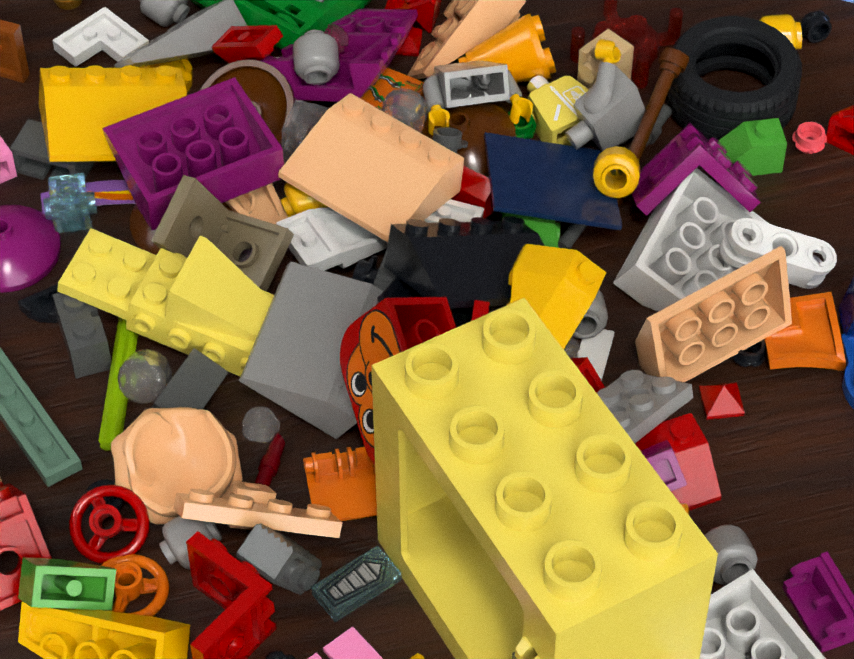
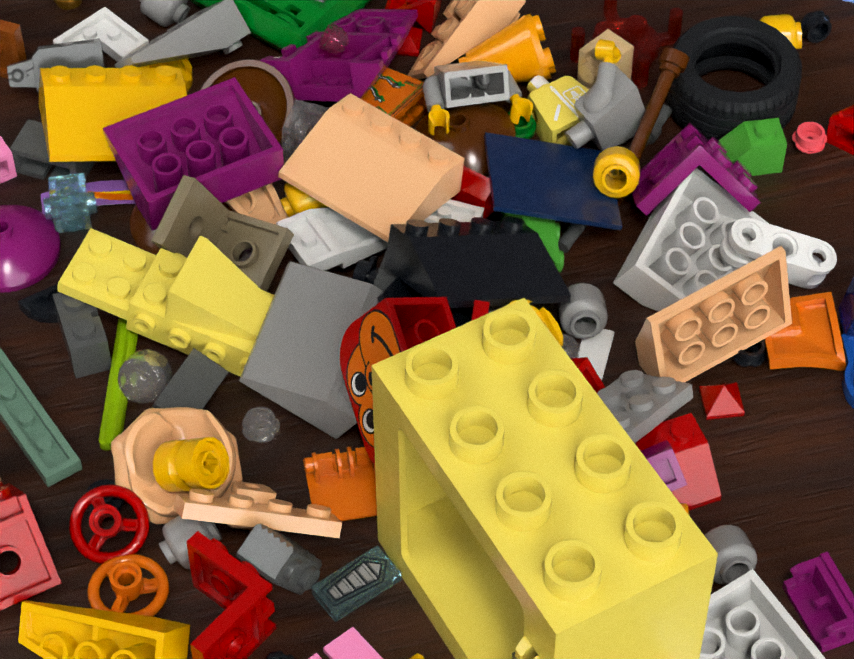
bright green slope [18,557,117,610] -> none
red slope [211,25,283,63] -> none
dark red piece [254,433,285,487] -> none
light grey head [293,30,340,85] -> none
clear head [380,88,428,133] -> none
dark grey plate [432,127,468,154] -> none
yellow wedge [506,244,606,349] -> none
none -> hinge [7,38,105,92]
none -> yellow wheel [153,437,230,492]

